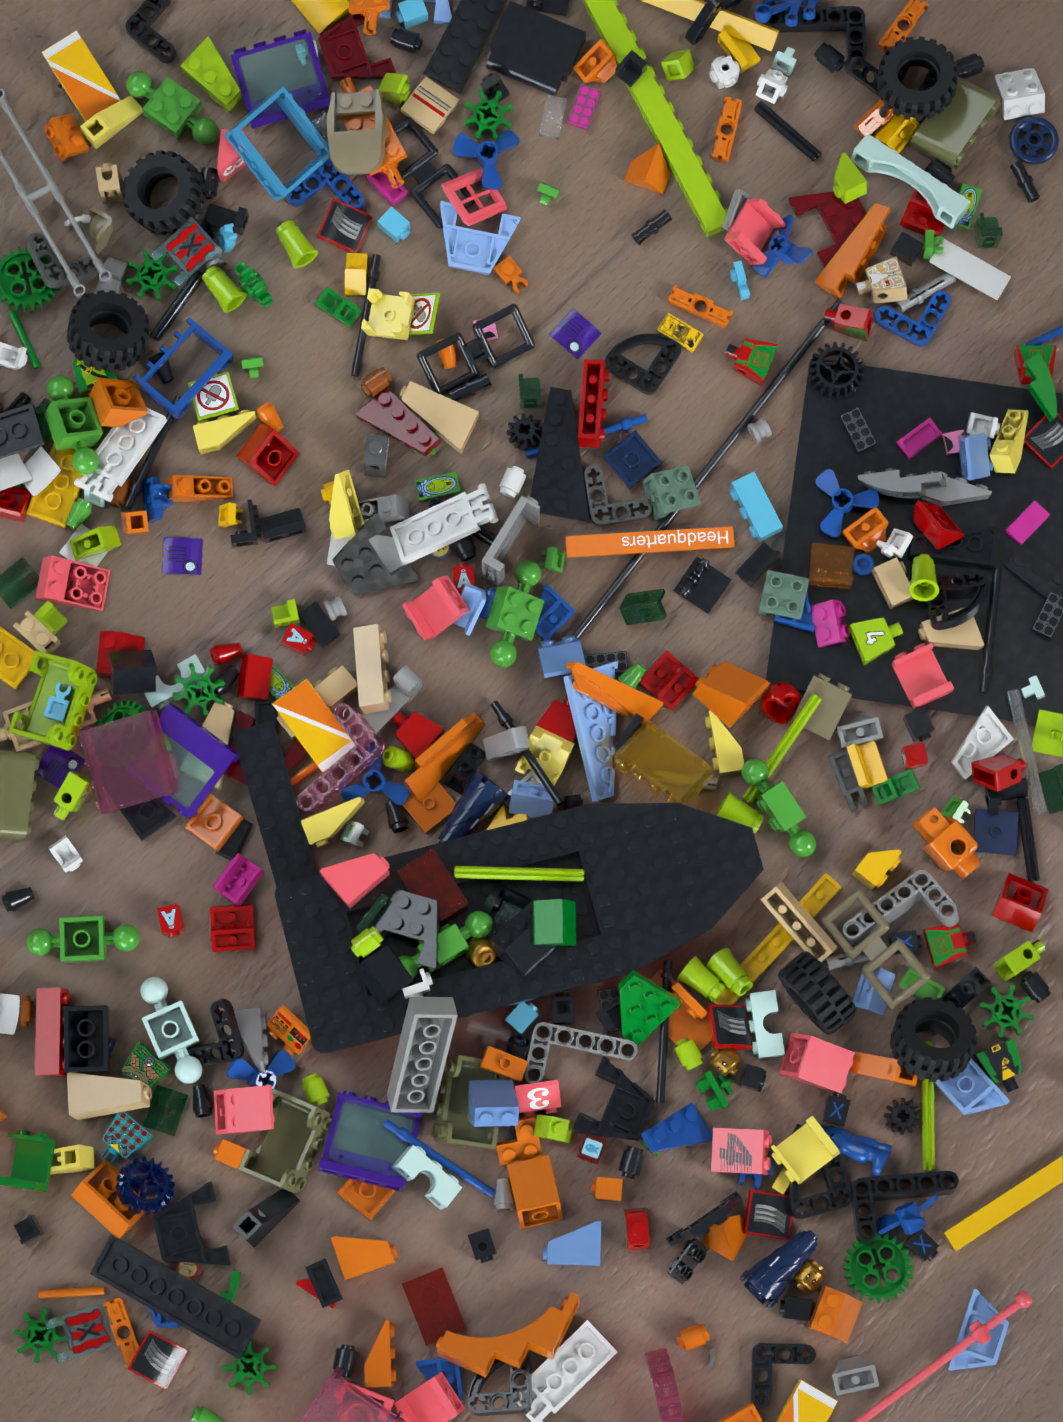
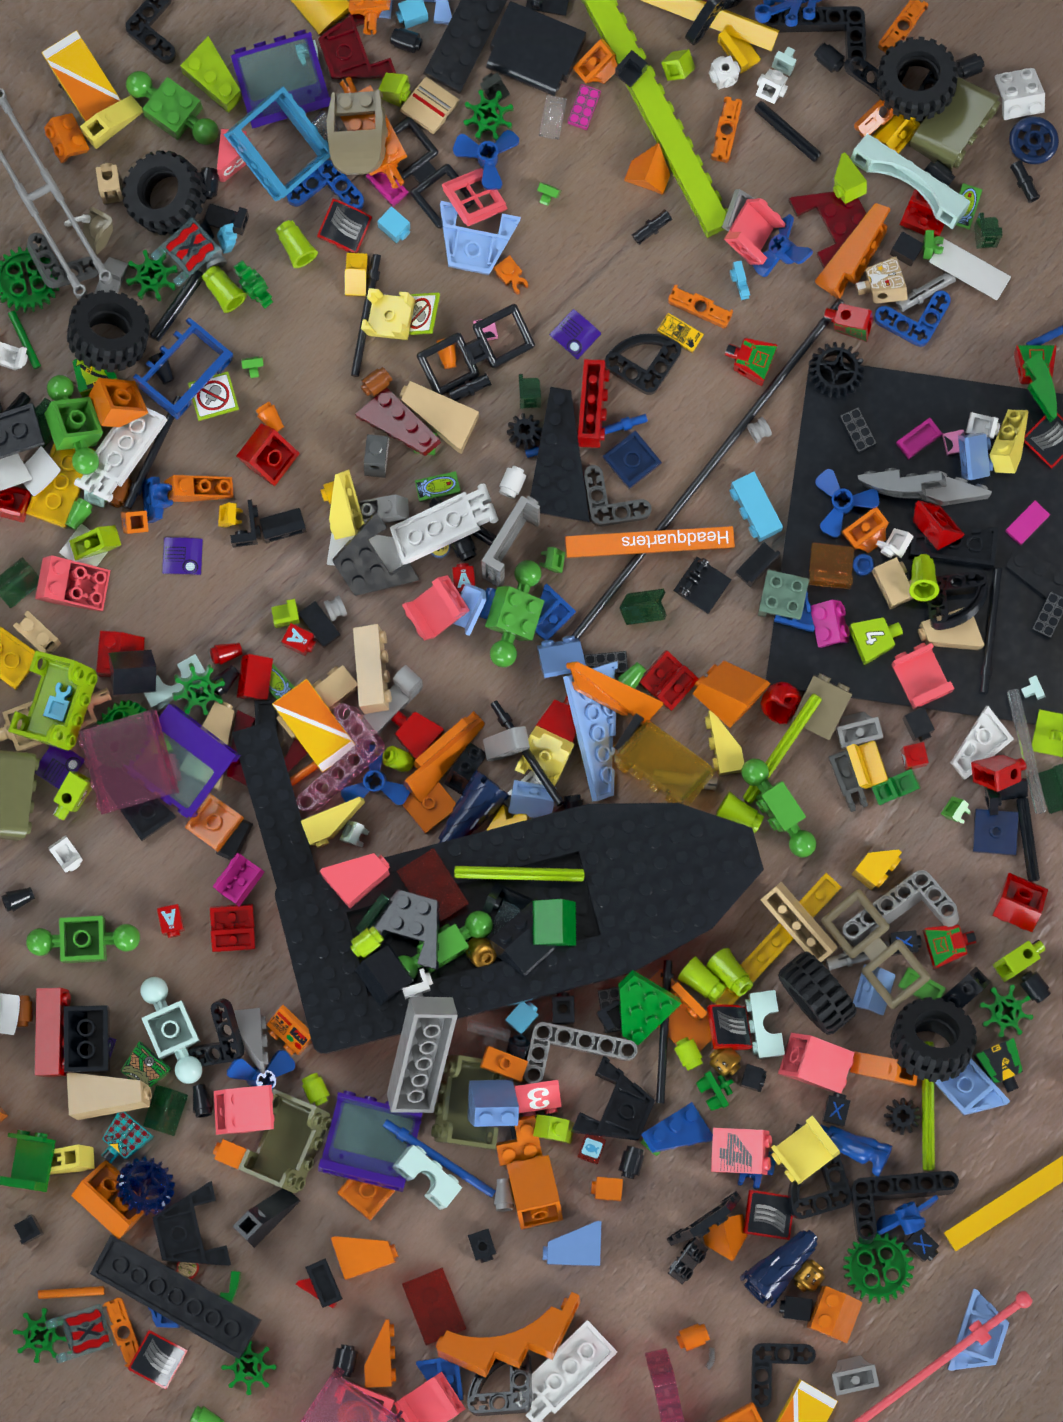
lime panel [33,600,68,636] -> none
light yellow slope [193,410,257,455] -> none
green slope [315,286,362,327] -> none
black cone [385,801,409,833] -> none
red torso [624,1208,650,1251] -> none
sand green bracket [642,465,701,521] -> none
light yellow piece [771,1167,790,1195] -> none
orange piece [912,807,981,879] -> none

